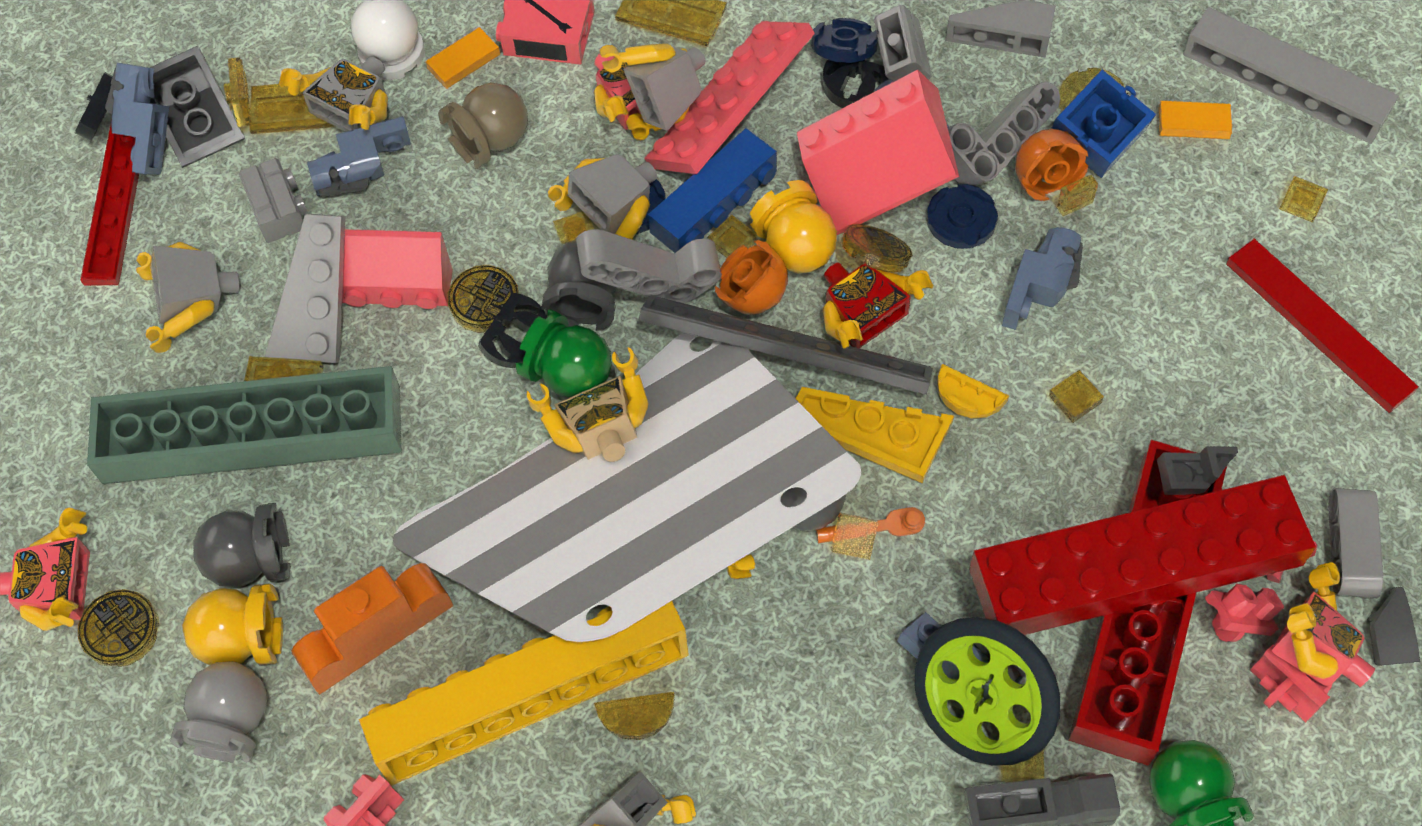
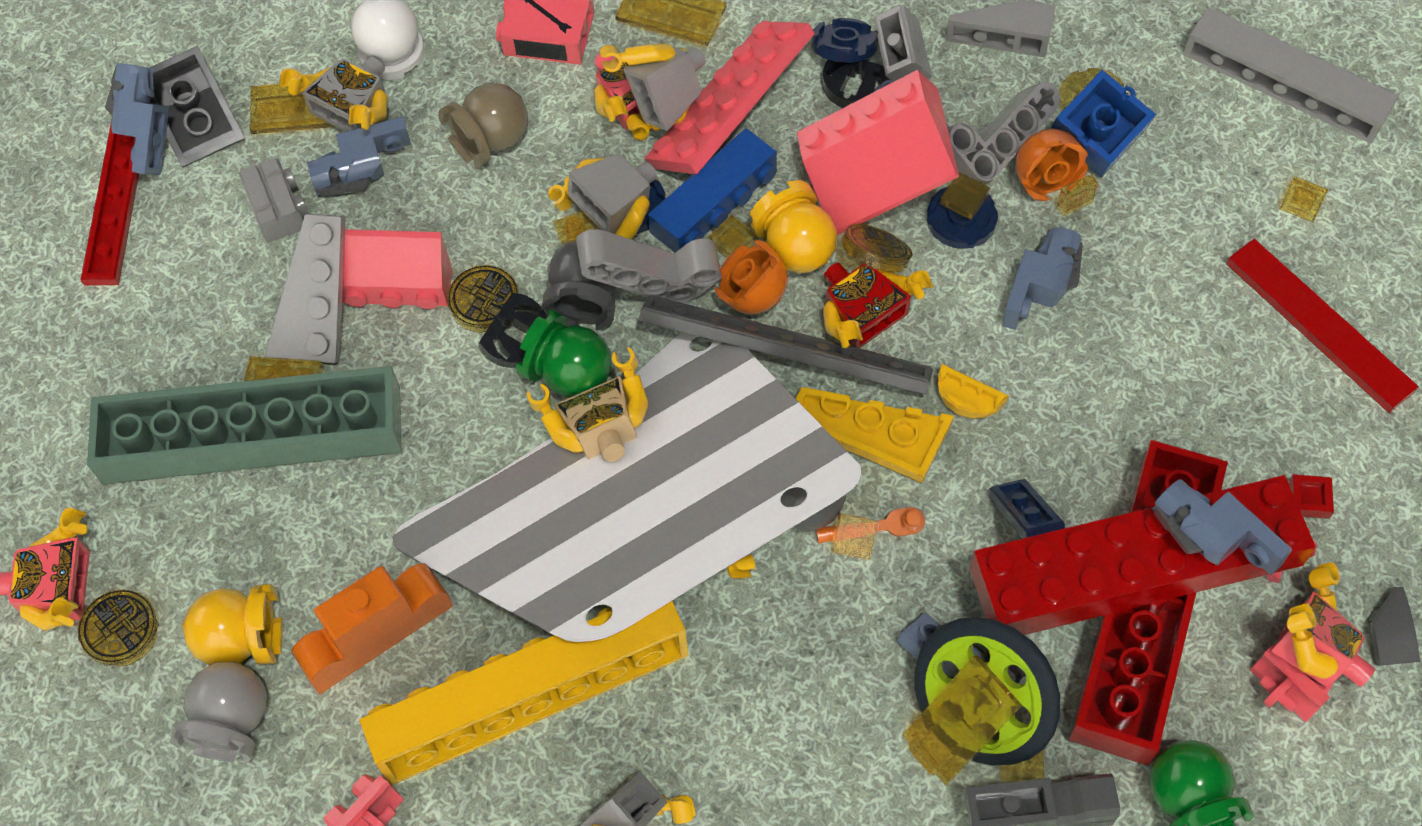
black piece [75,72,113,141] -> none
light grey torso [136,242,239,353] -> none
dark grey tile [193,503,291,587] -> none
clear yellow plate [224,57,251,127] -> none
light orange tile [425,27,500,89] -> none
clear yellow plate [594,692,675,740] -> none
clear yellow plate [1049,370,1104,423] -> none
dark grey slope [1157,446,1238,495] -> none
light orange tile [1158,101,1232,139] -> none
coral hips [1205,584,1284,642] -> none
light grey beam [1328,488,1383,599] -> none
none -> clear yellow piece [903,655,1023,785]
none -> clear yellow tile [940,172,990,220]
none -> dark blue tile [989,479,1065,539]
none -> sand blue plate [1152,479,1293,575]
none -> red plate [1289,474,1334,519]

